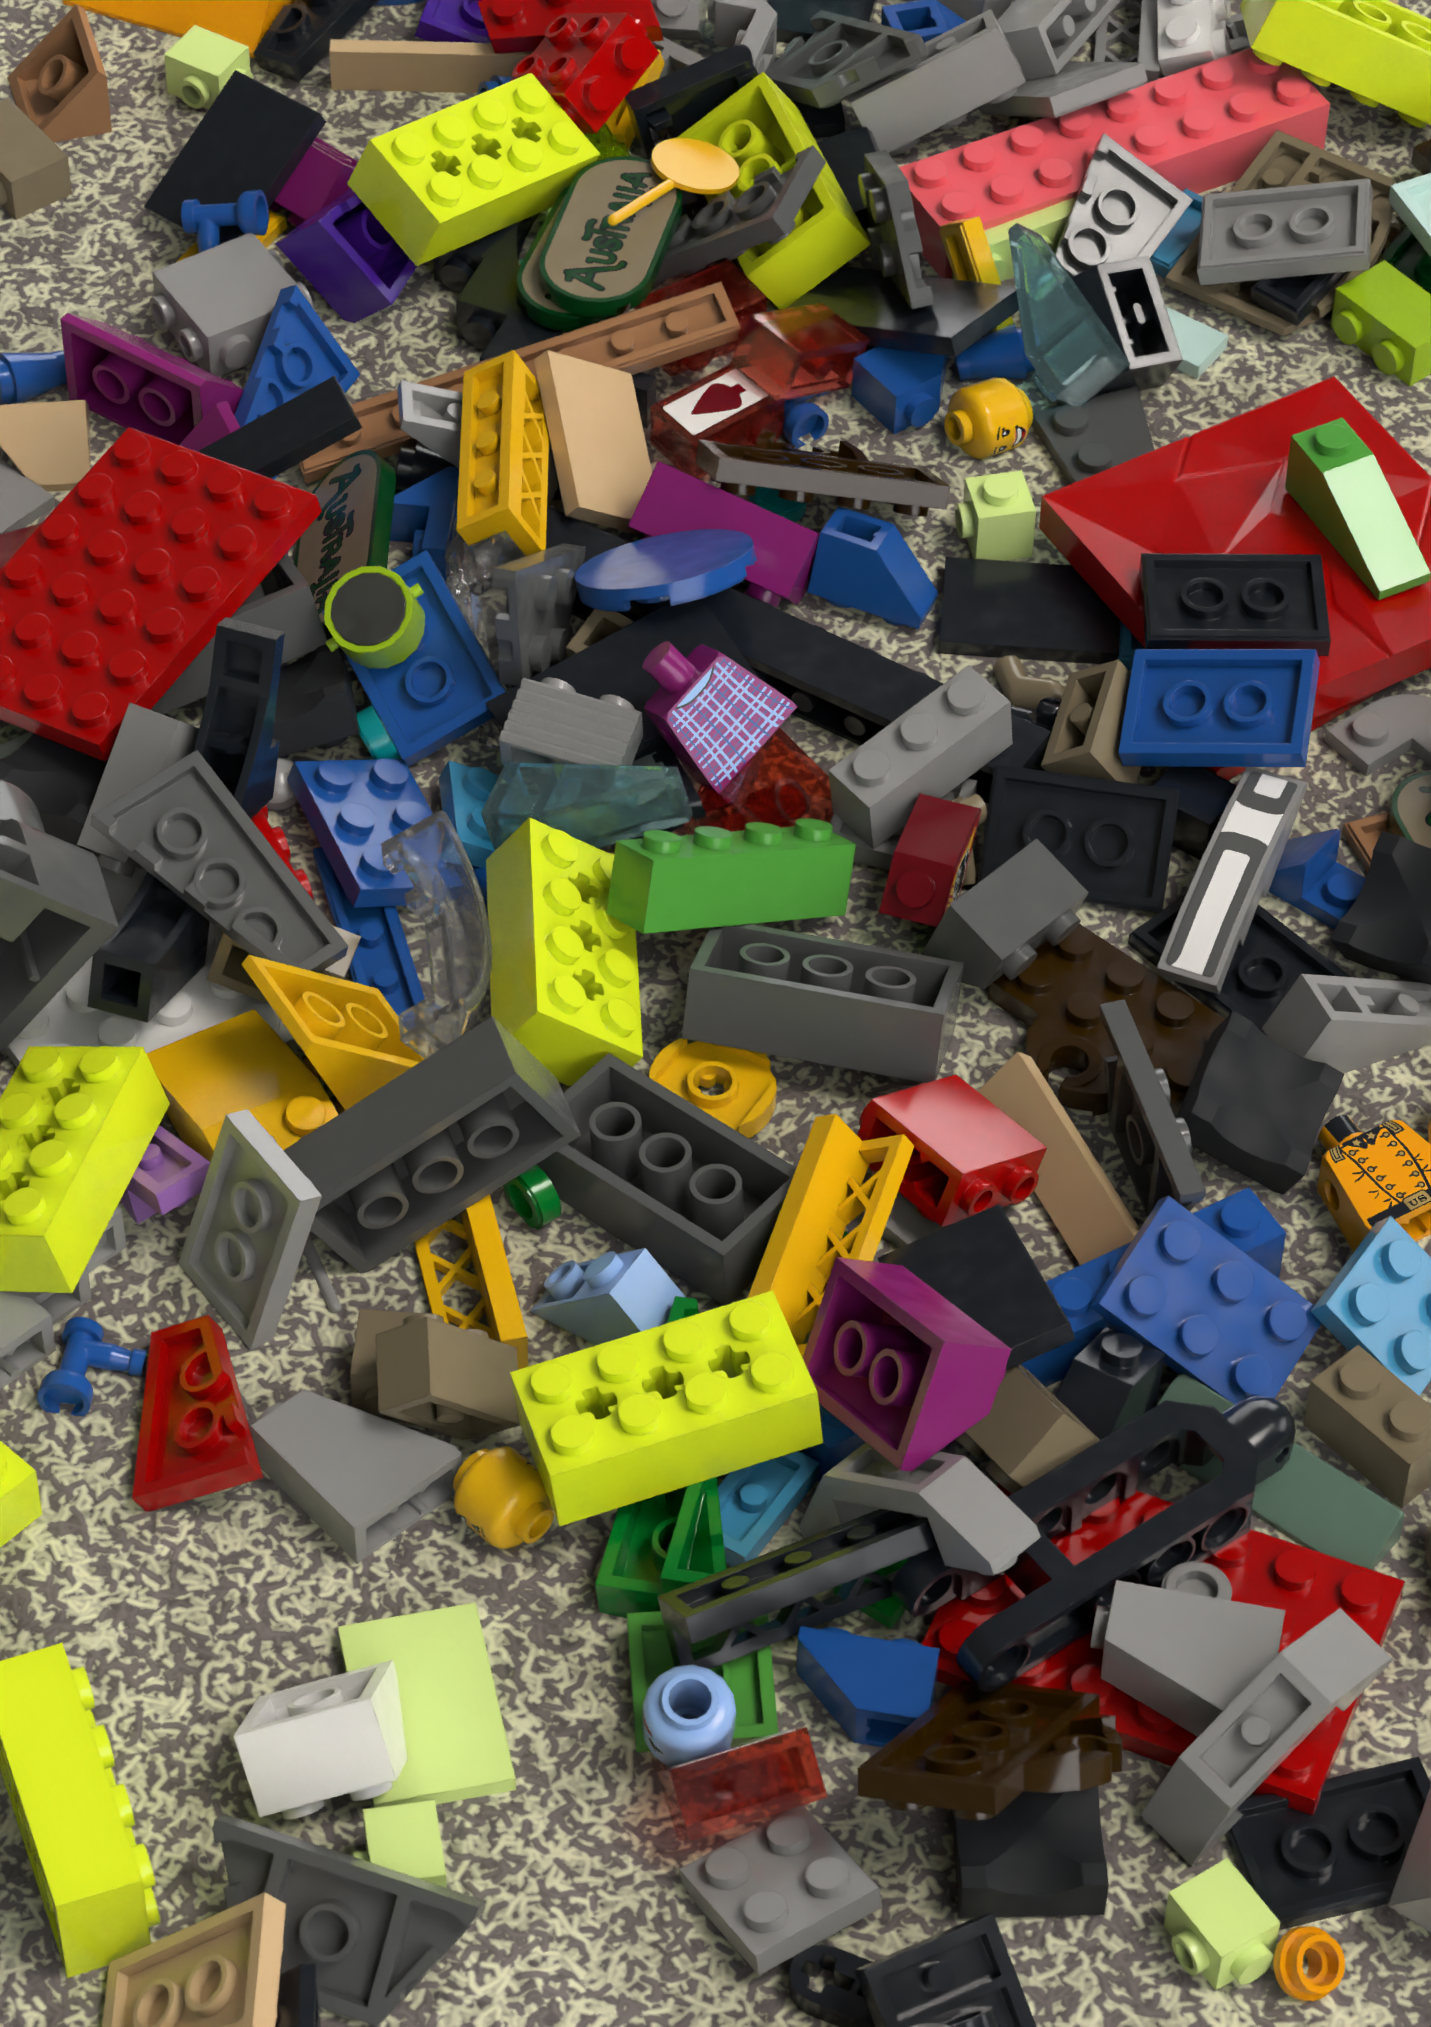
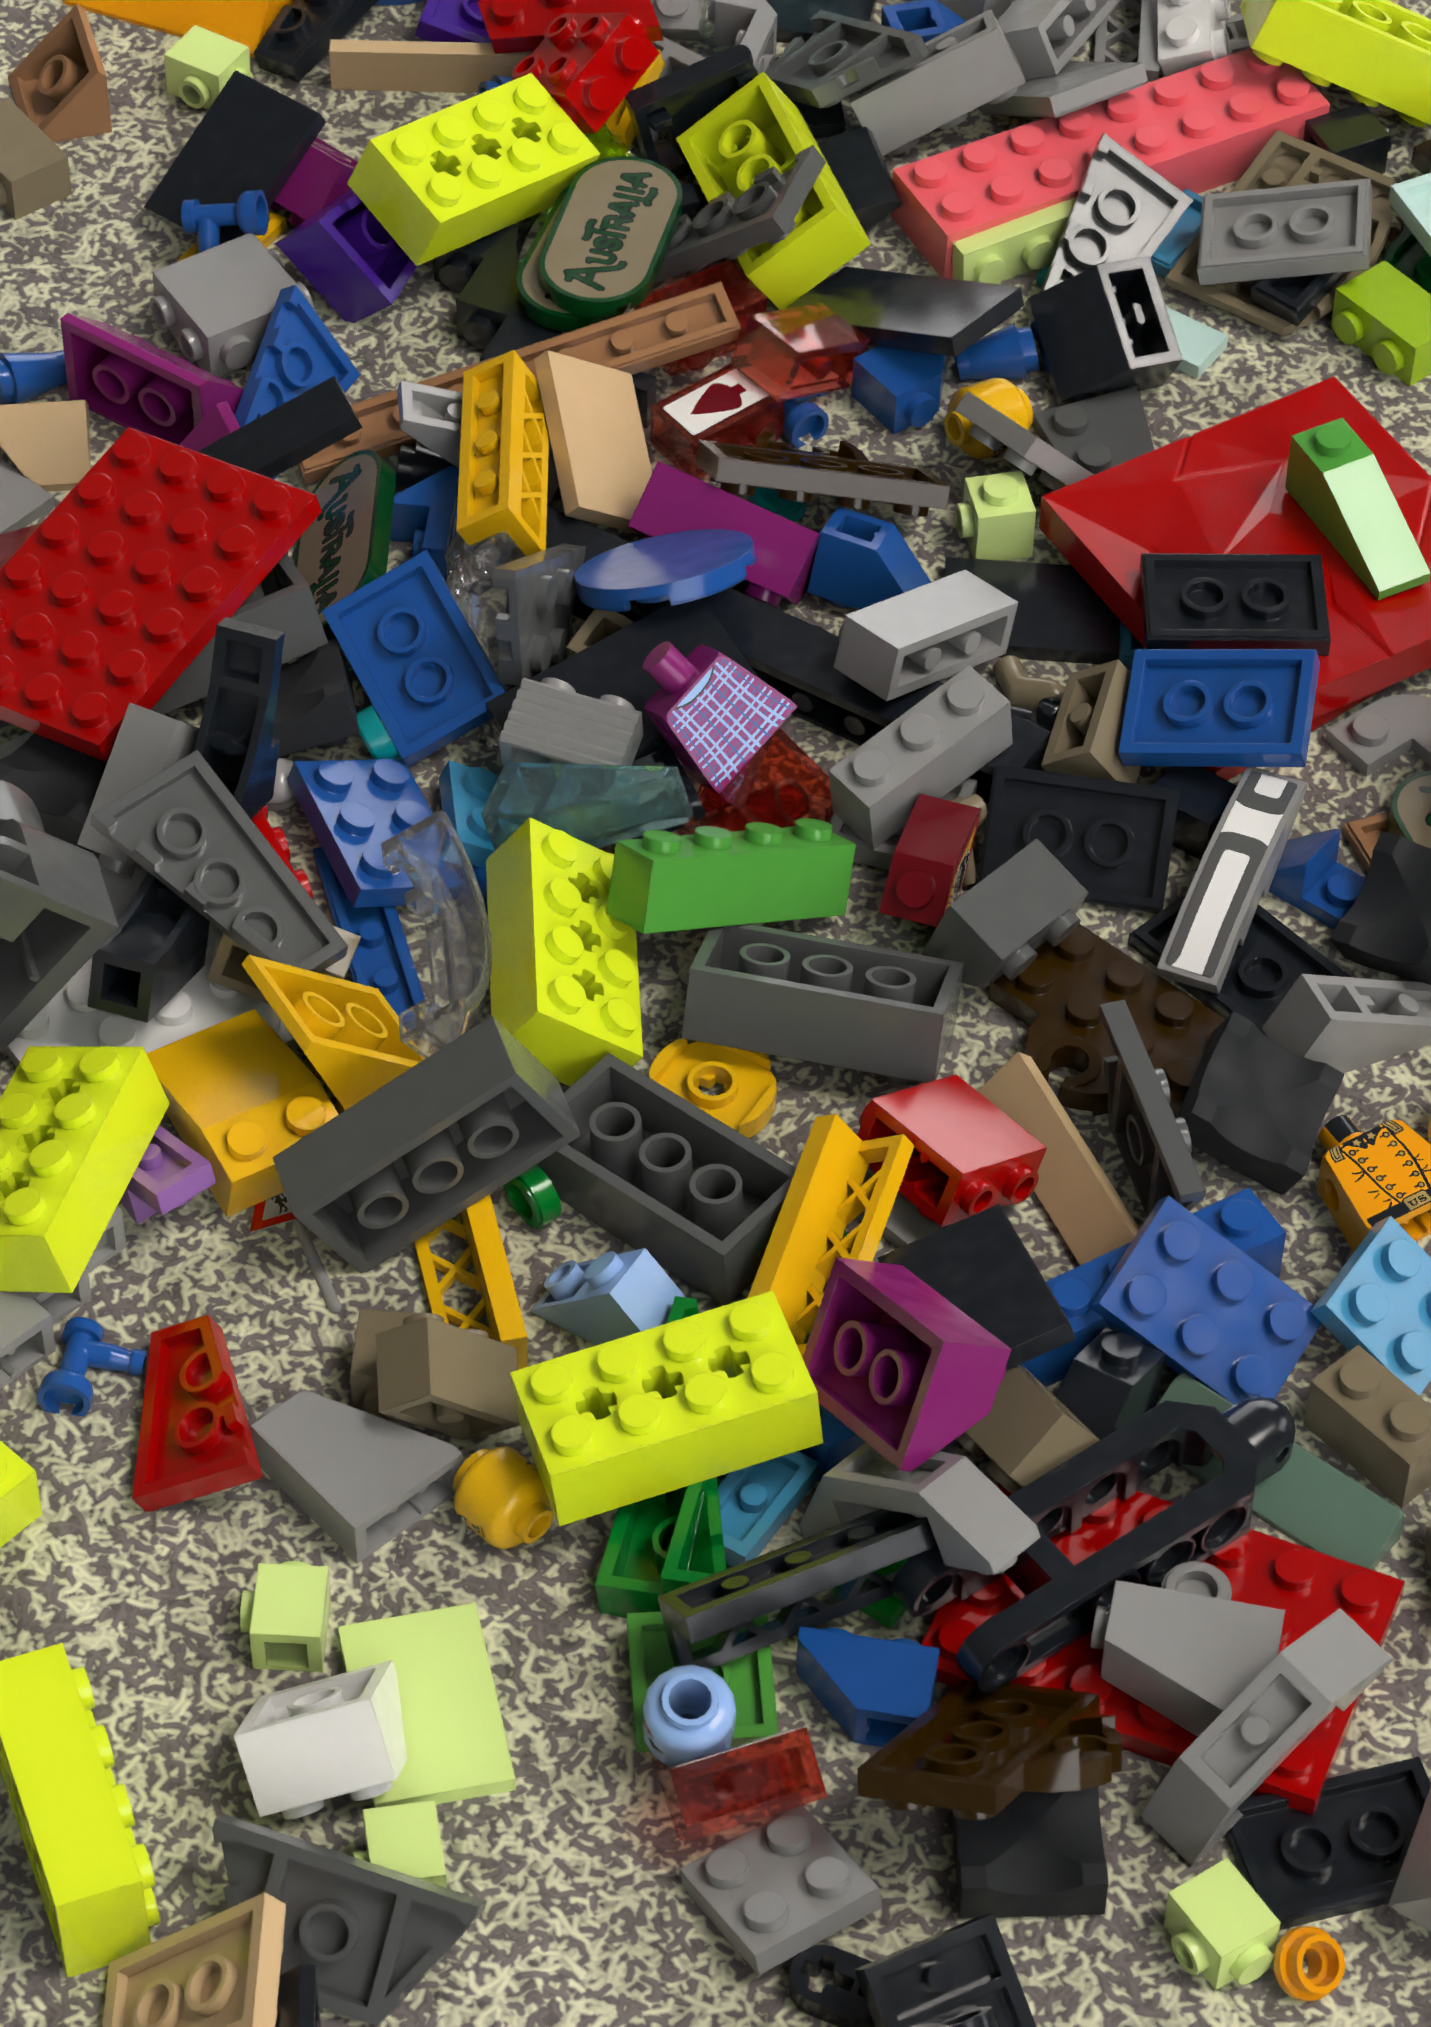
light grey plate [178,1109,322,1350] -> none
piece [324,566,425,668] -> none
yellow piece [608,138,739,226] -> none
dark grey wing [858,150,934,309] -> none
yellow tile [939,216,1013,332] -> none
clear light blue slope [1008,223,1131,407] -> none
none -> yellowish green brick [240,1561,331,1672]
none -> light grey brick [834,569,1018,701]
none -> light grey plate [955,391,1094,491]
none -> black brick [1303,102,1392,174]

